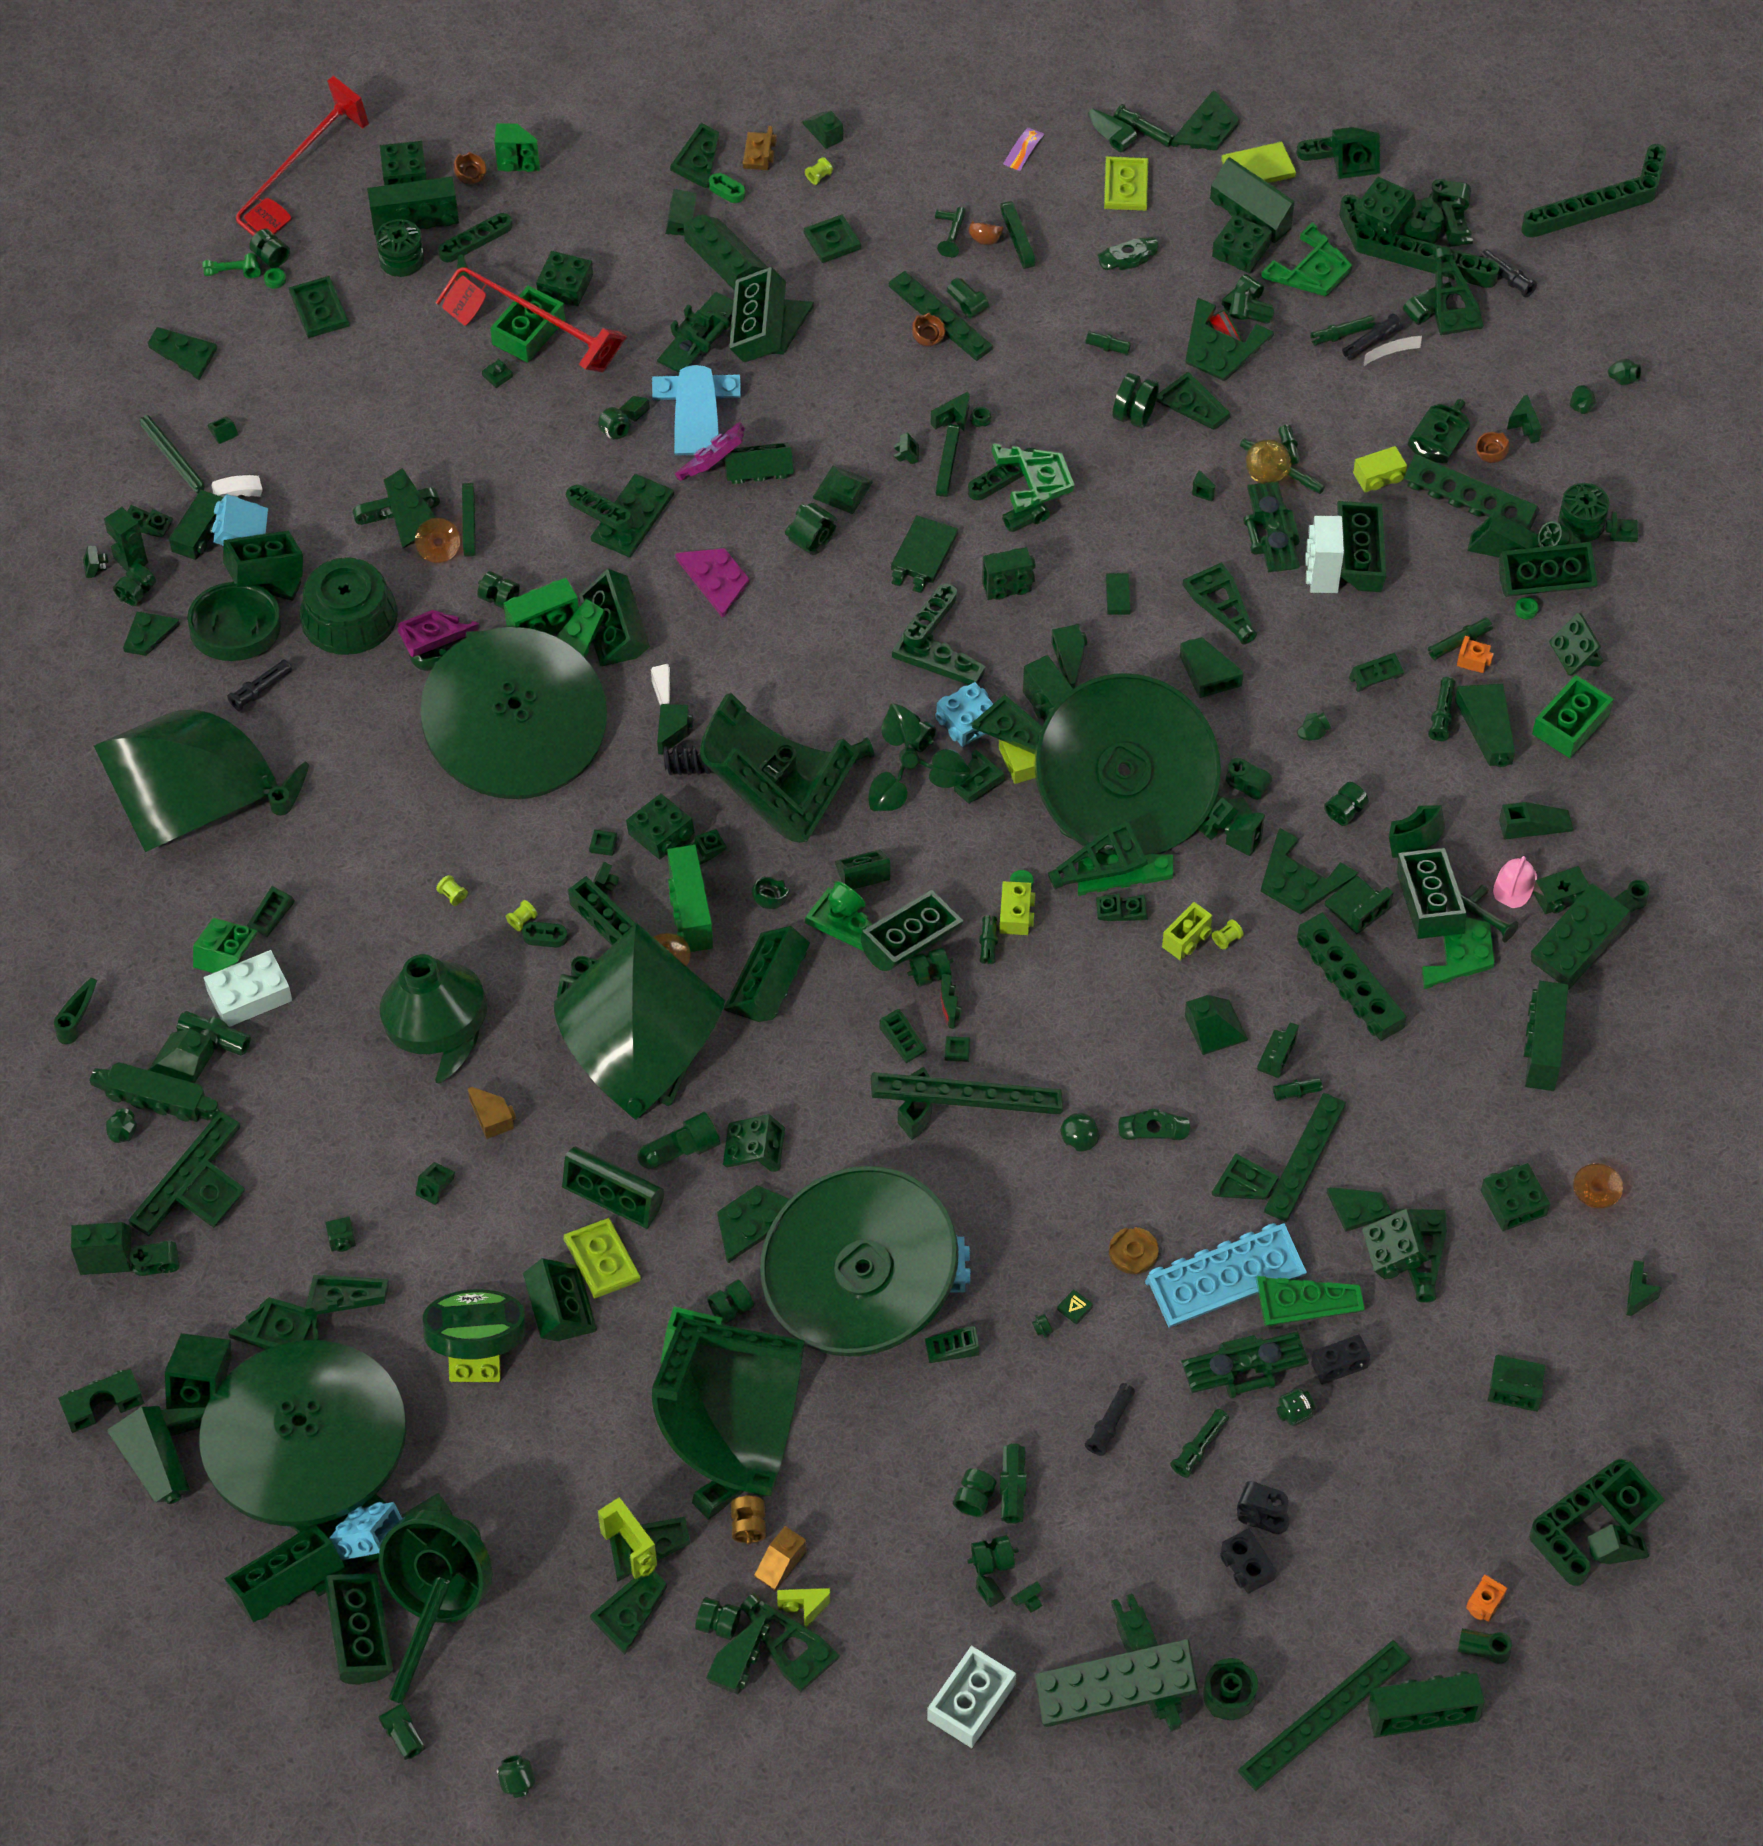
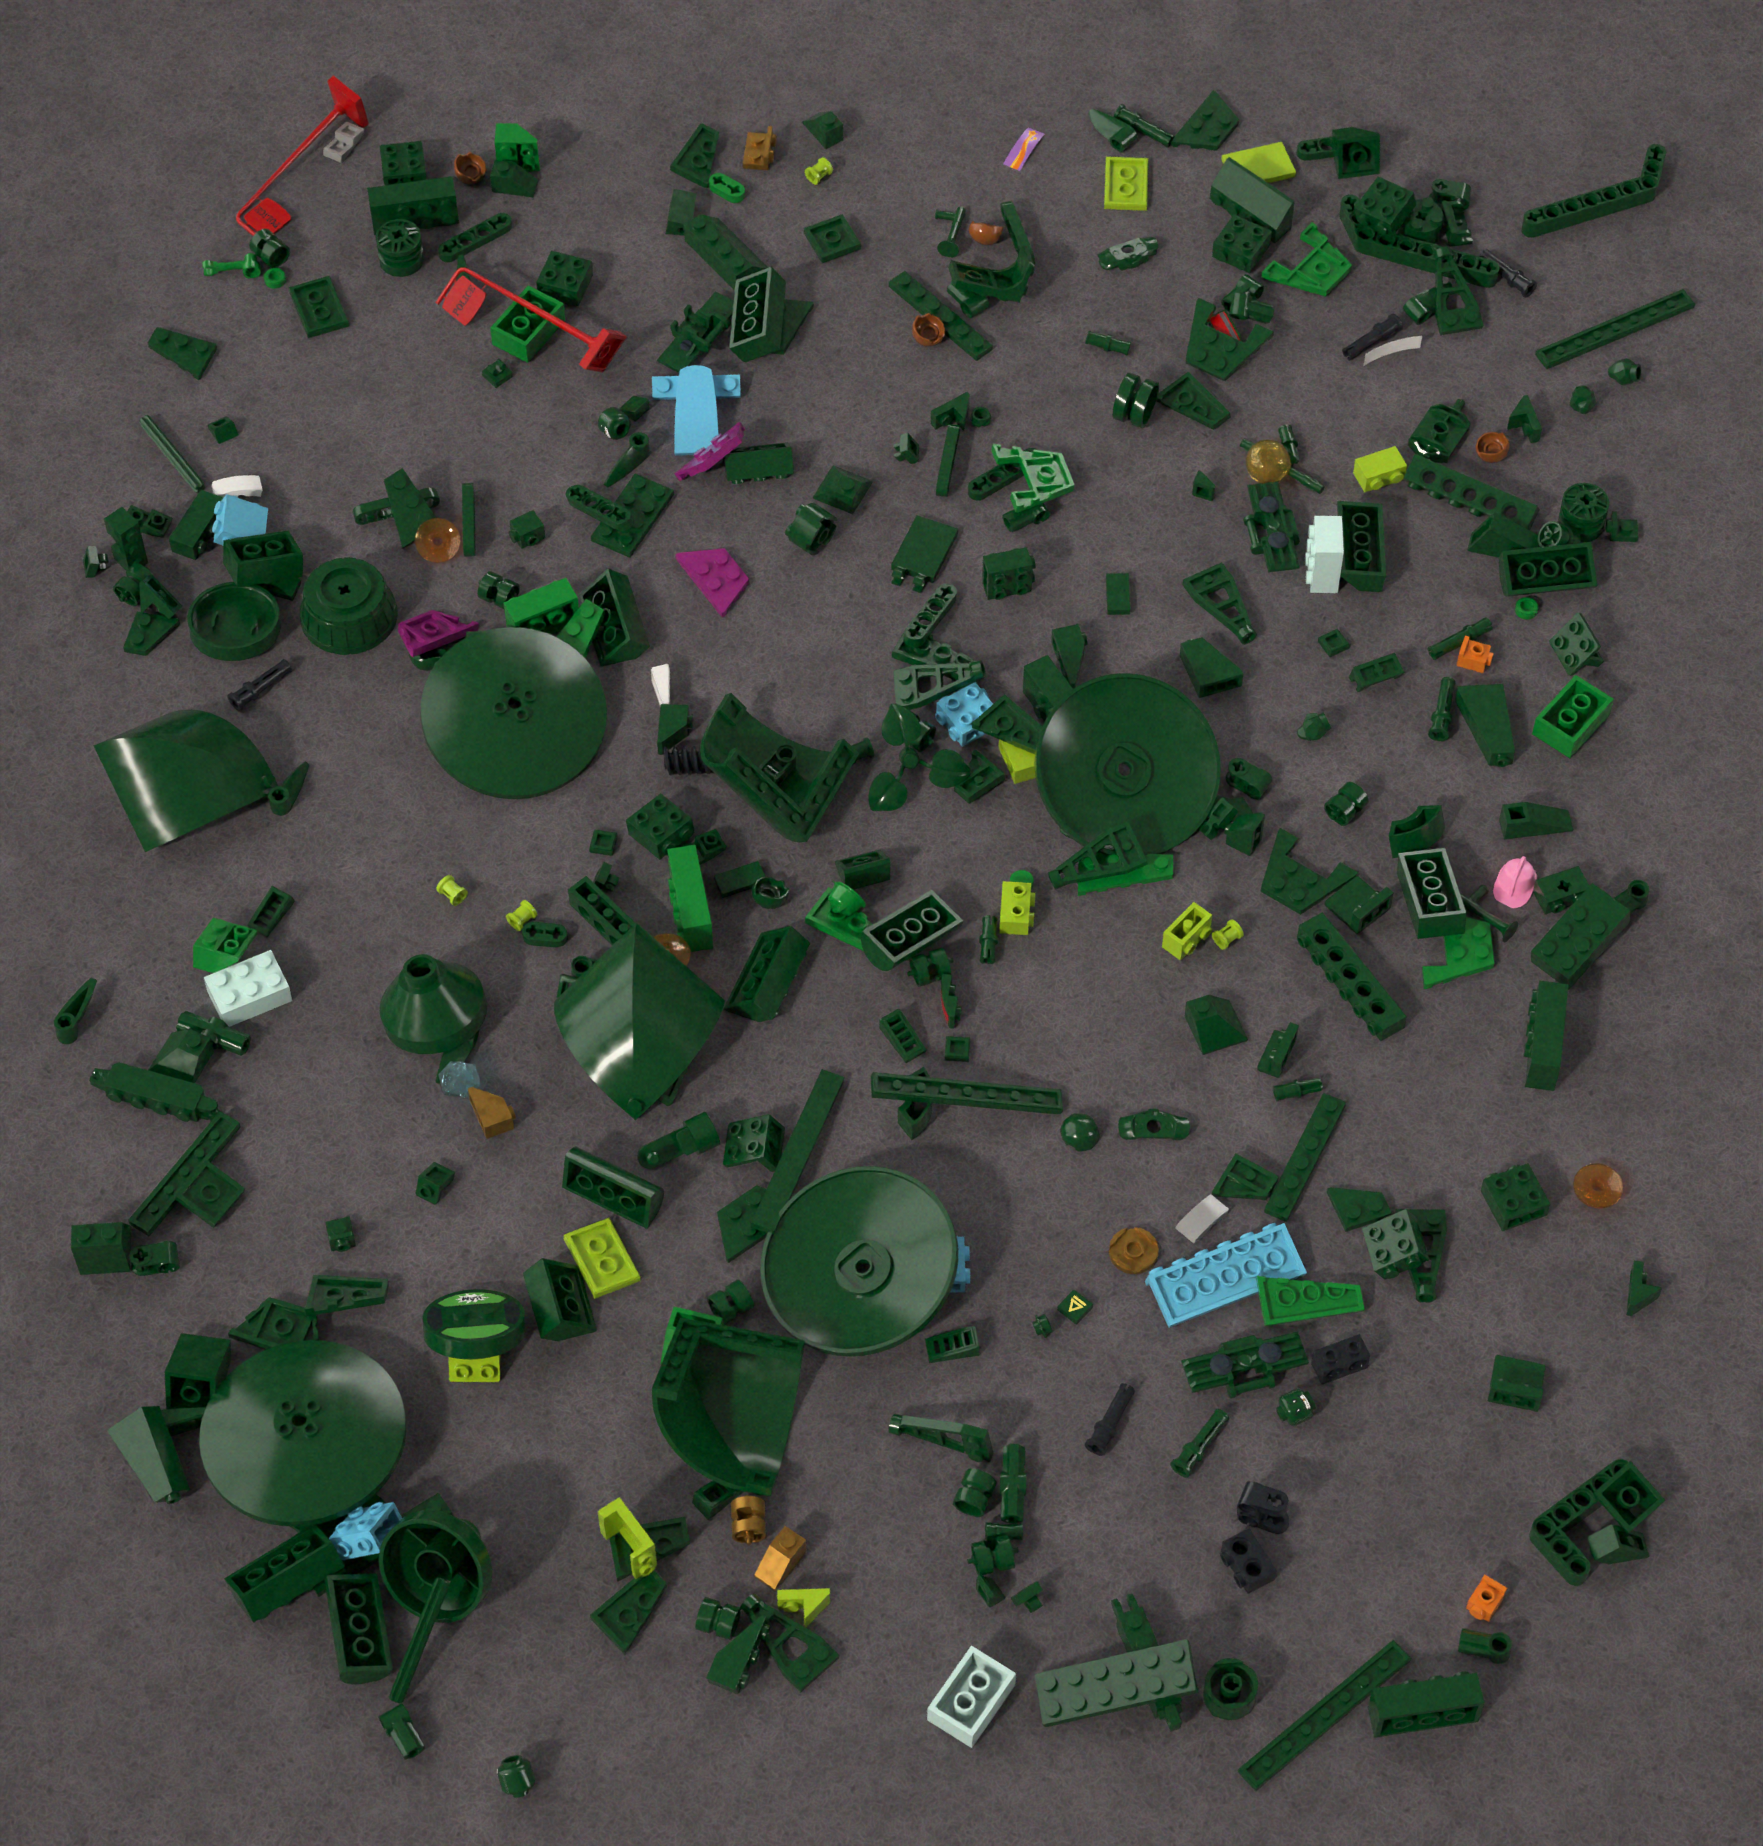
dark green arch [58,1368,144,1433] -> none
dark green rock [106,1108,137,1143] -> none
dark green slope [1096,894,1148,921] -> none
dark green pin [1310,315,1375,346] -> none
none -> dark green slope [139,573,183,619]
none -> light grey slope [323,122,364,163]
none -> clear light blue brick [438,1061,481,1098]
none -> dark green slope [490,160,538,198]
none -> dark green brick [508,510,545,549]
none -> dark green piece [603,432,650,487]
none -> dark green tile [714,861,765,898]
none -> dark green tile [751,1069,844,1236]
none -> dark green plate [889,1413,994,1462]
none -> dark green plate [893,660,986,710]
none -> dark green bracket [948,245,1035,303]
none -> dark green pin [985,1522,1023,1543]
none -> light grey slope [1175,1194,1229,1243]
none -> dark green tile [1318,629,1350,657]
none -> dark green tile [1535,289,1695,369]

